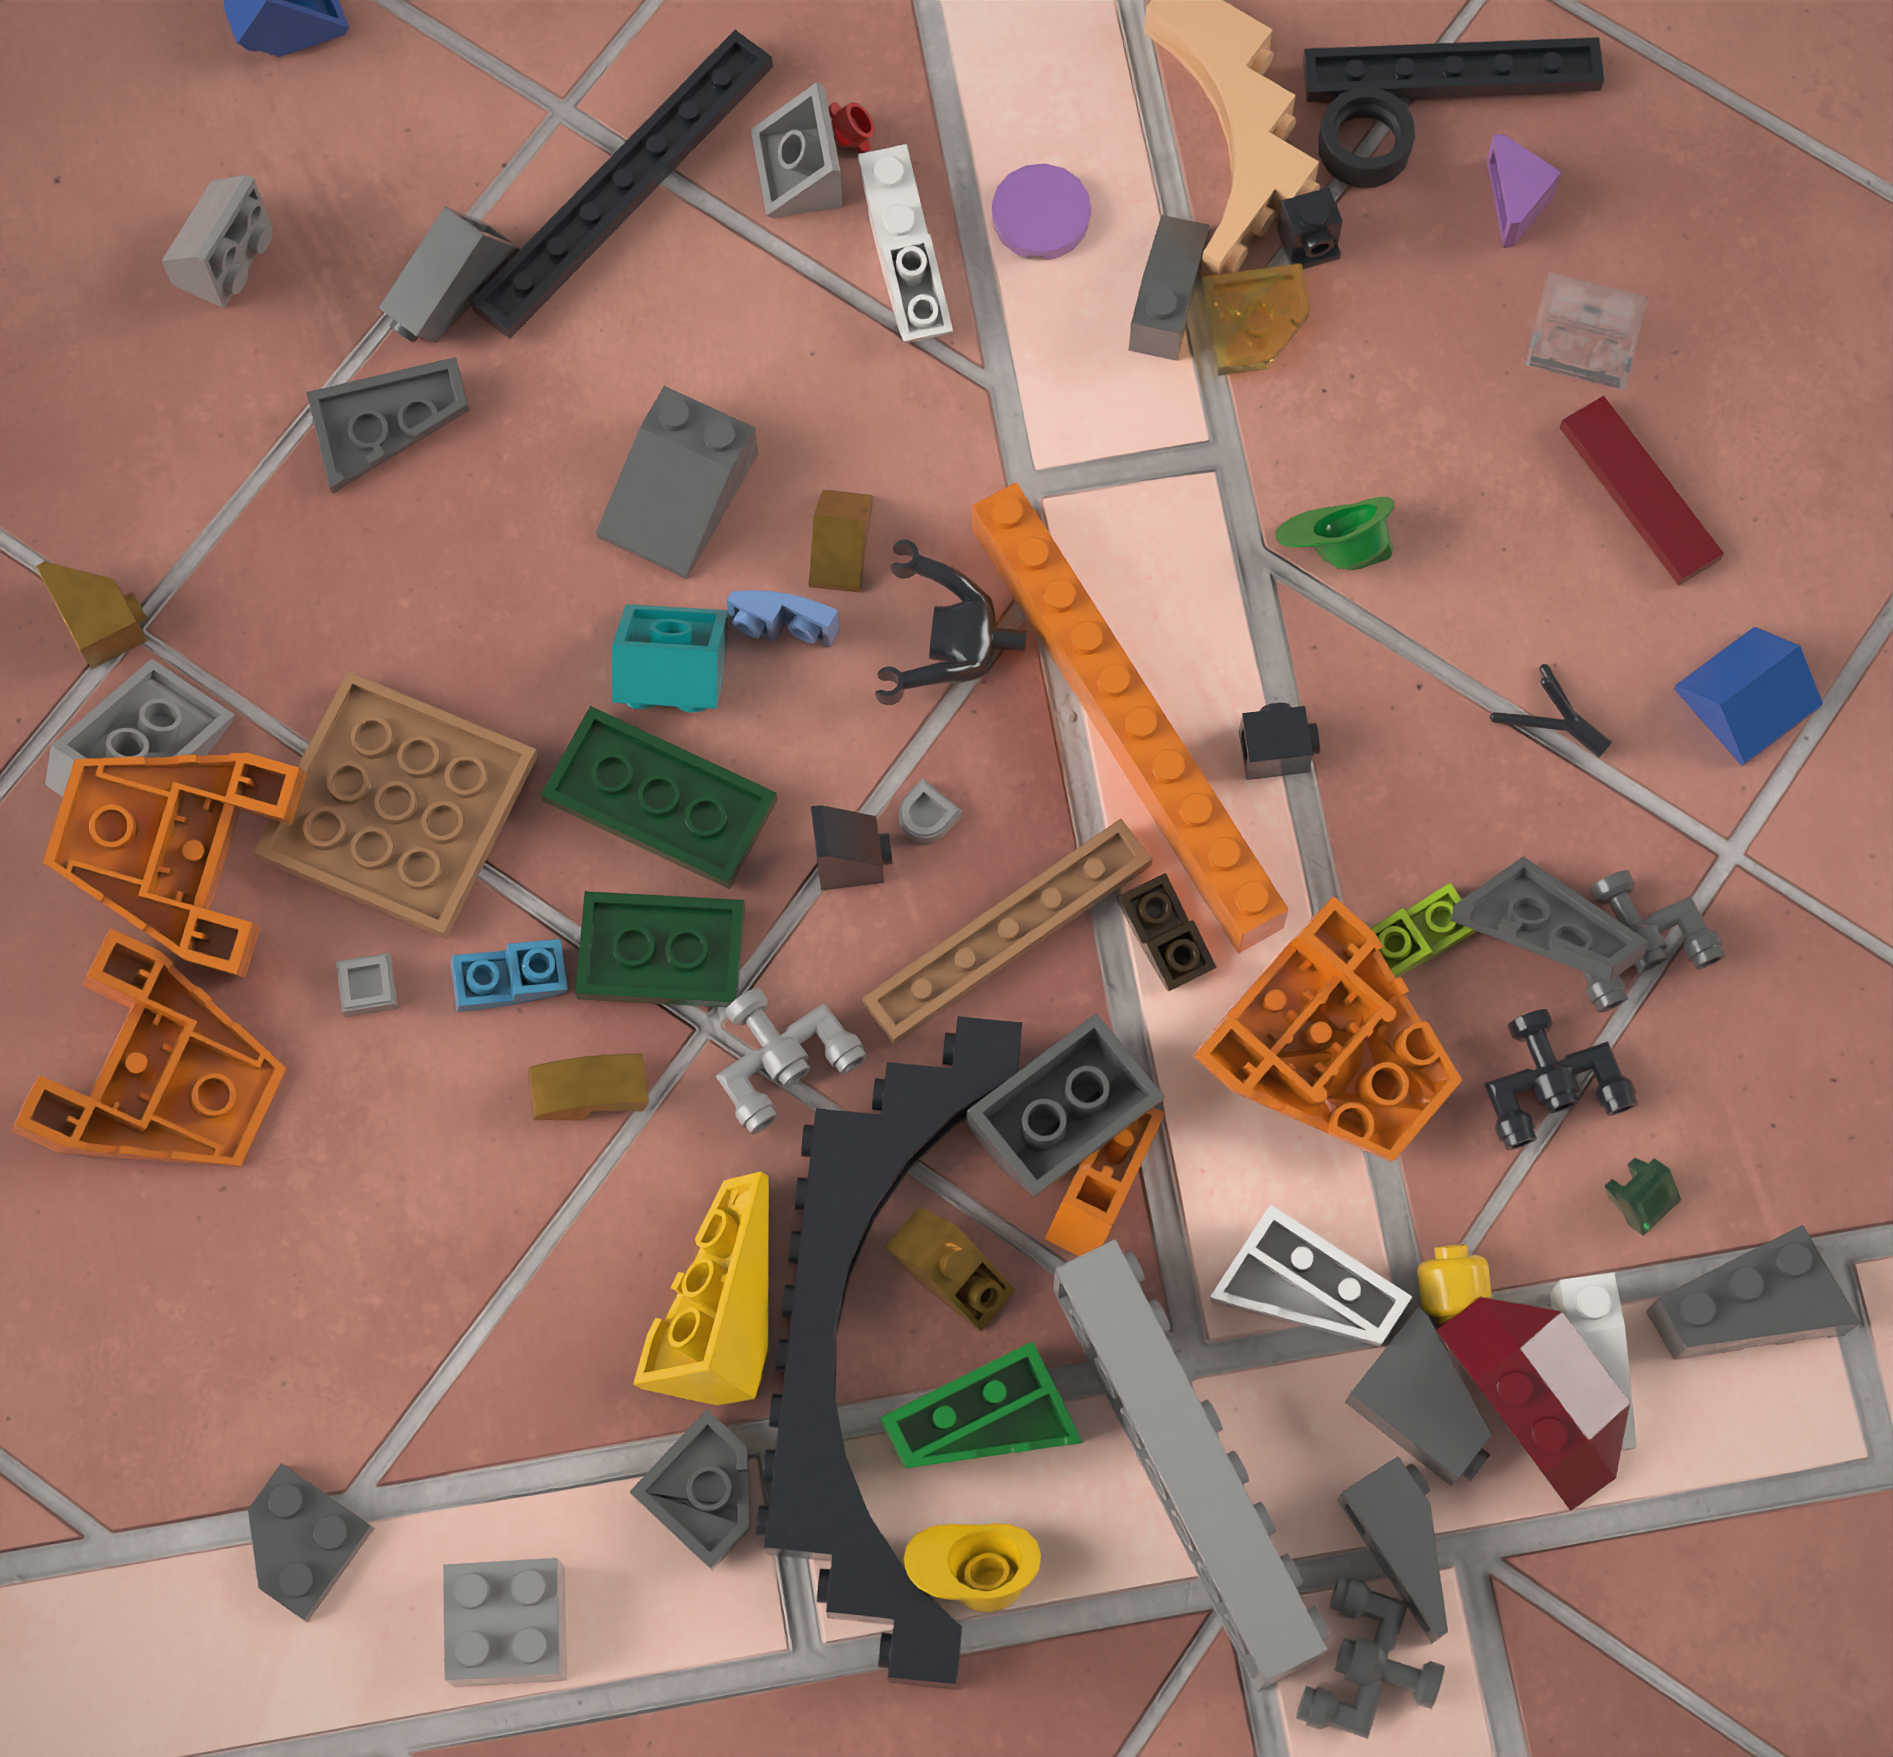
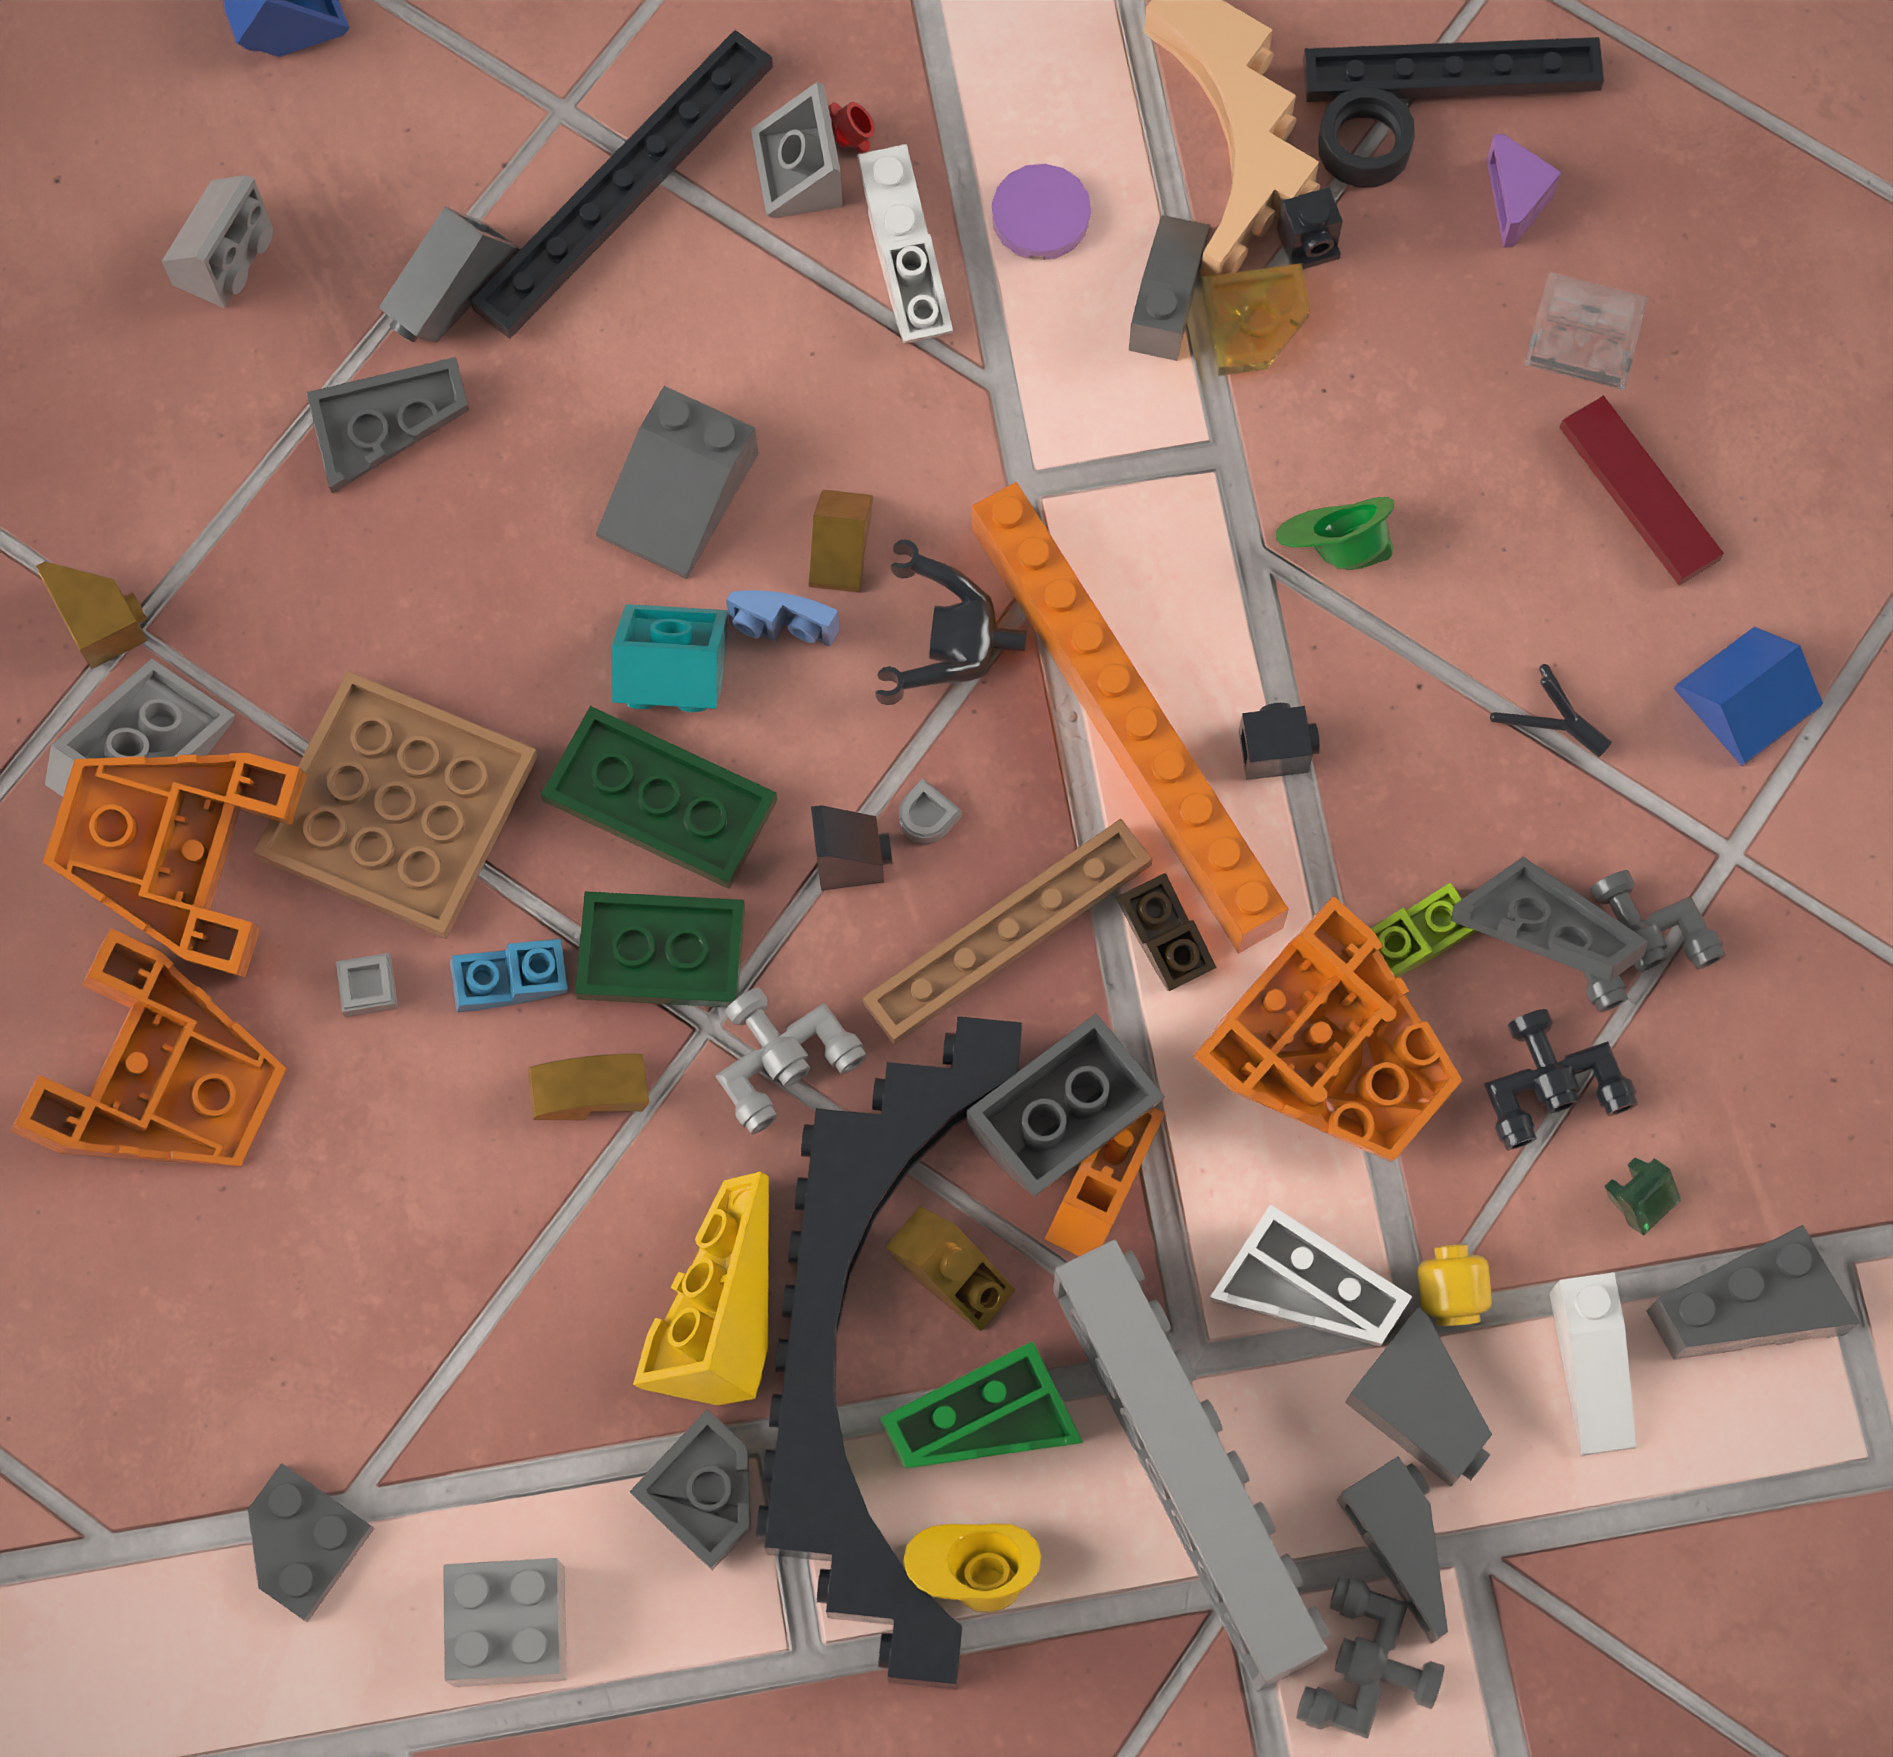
dark red wedge [1435,1296,1630,1511] -> none

